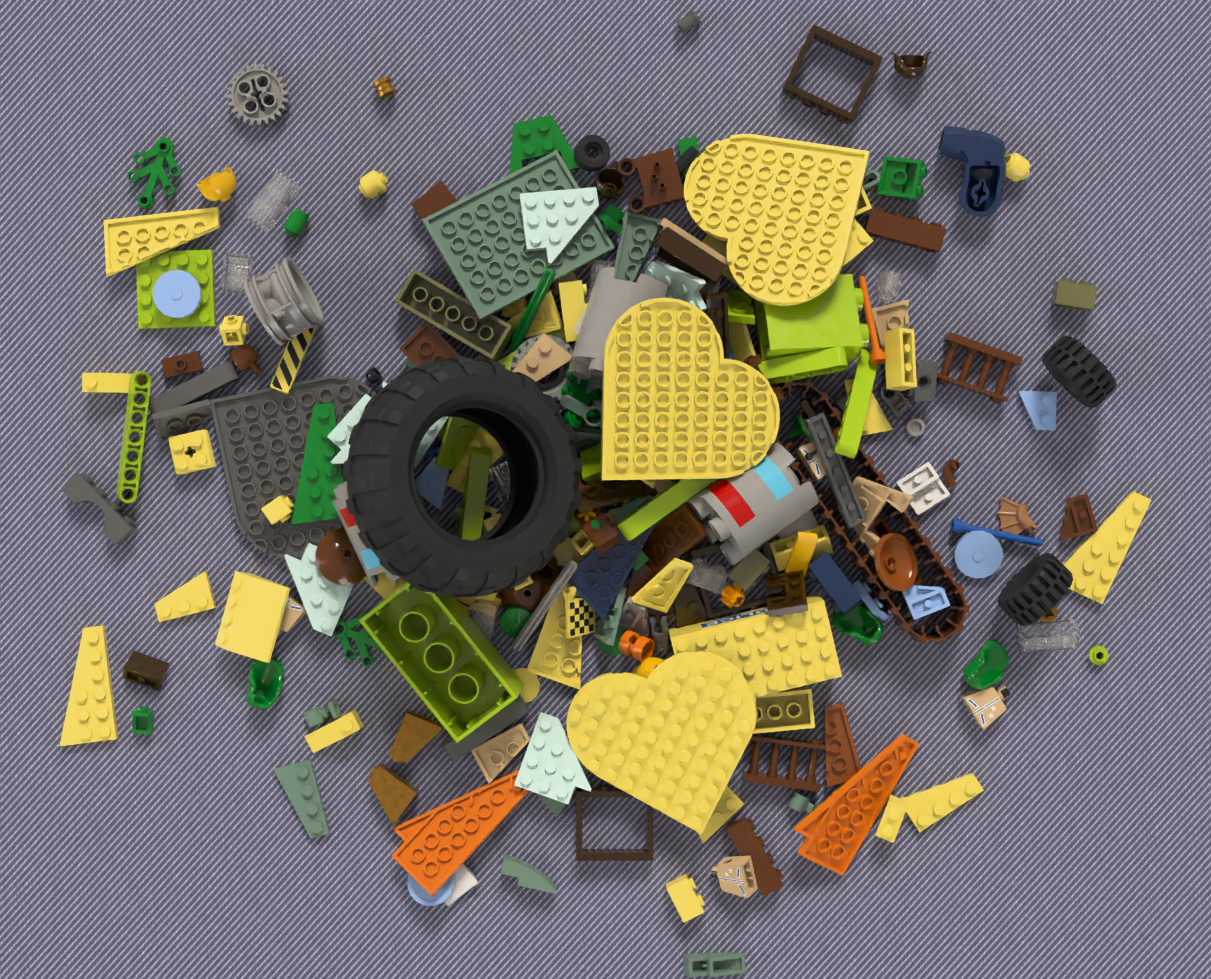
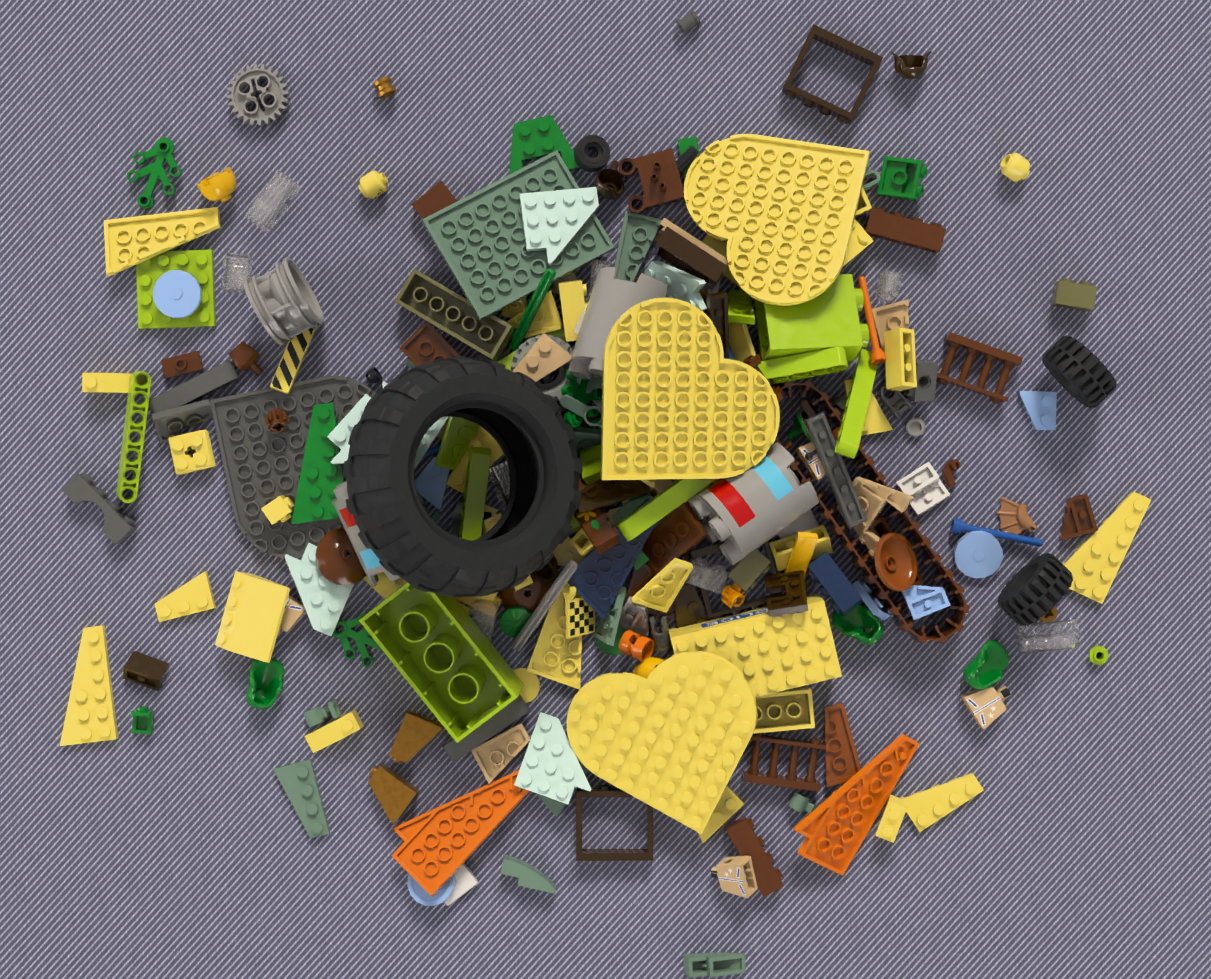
light yellow brick [219,315,249,346] -> none
green brick [283,208,309,238] -> none
green bracket [598,202,624,234] -> none
light yellow brick [666,874,705,922] -> none
dark blue piece [938,126,1006,217] -> none
none -> reddish brown gear [264,409,290,432]

